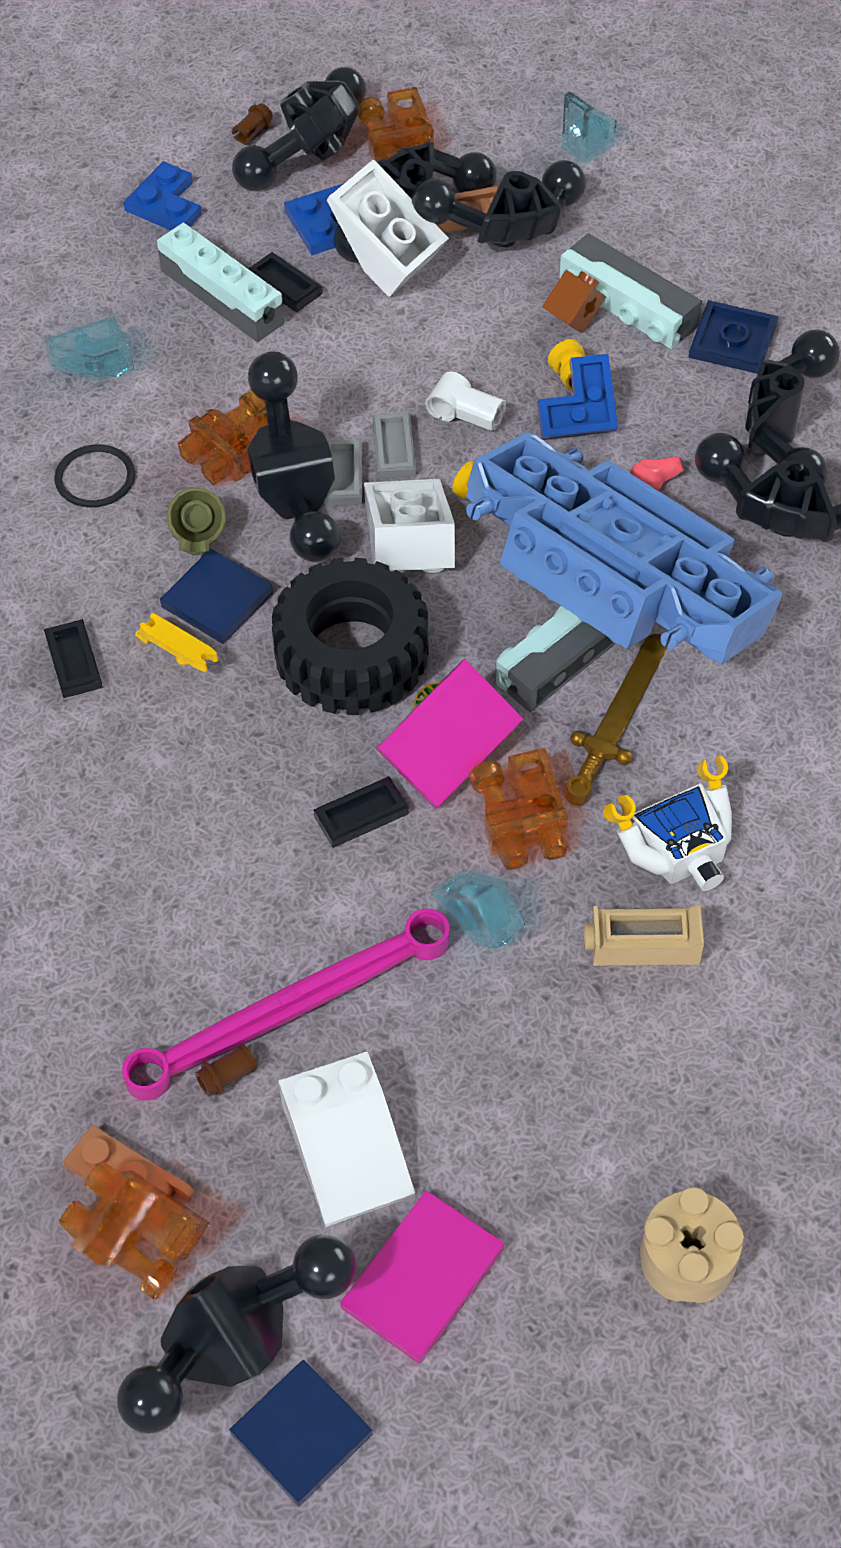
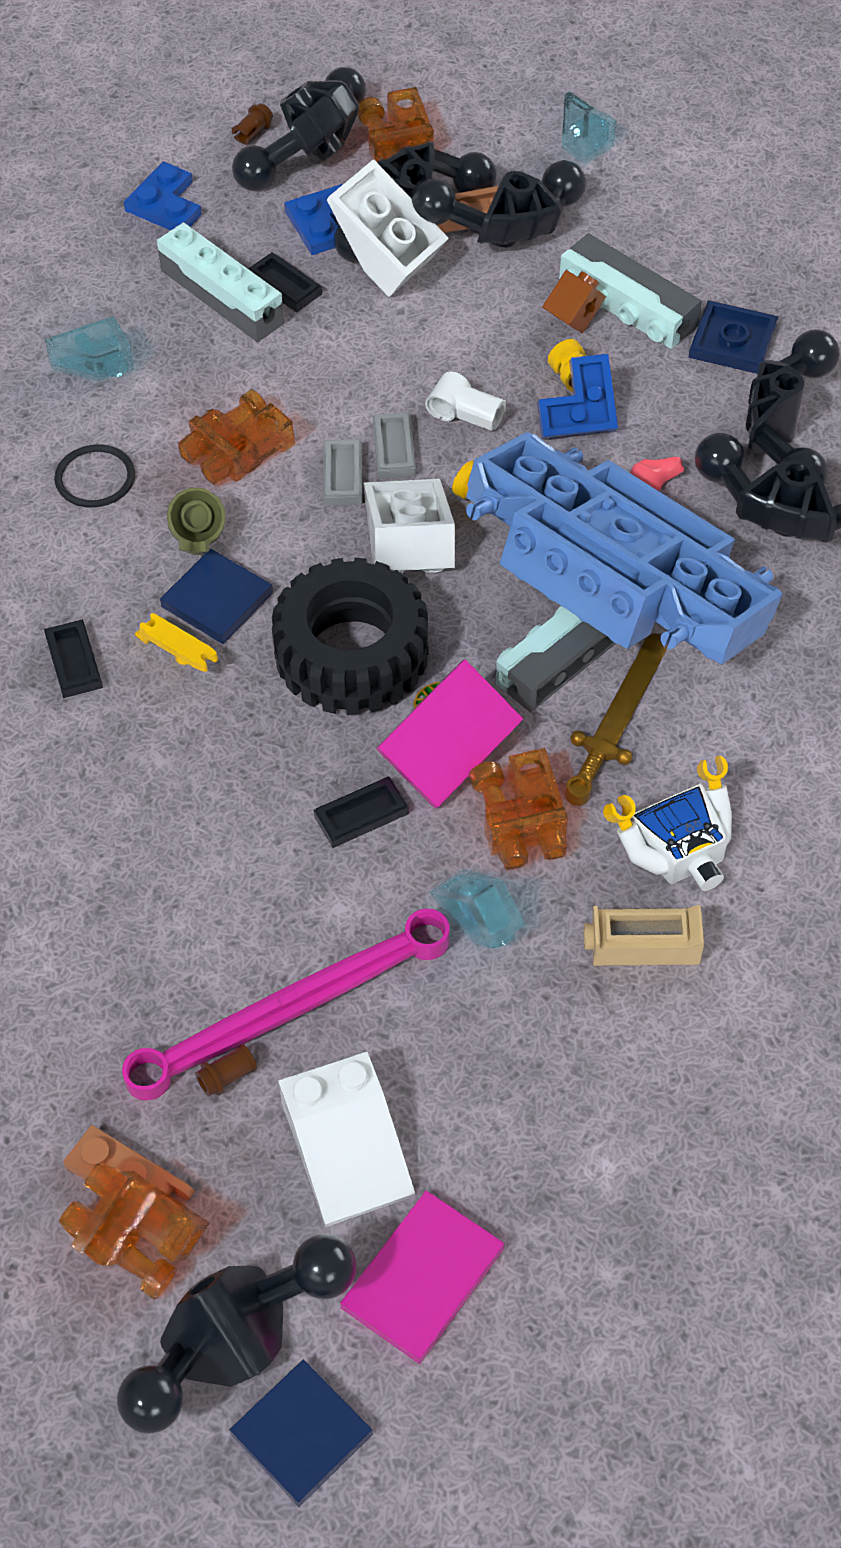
black piece [247,351,340,562] -> none
tan brick [640,1187,744,1303] -> none

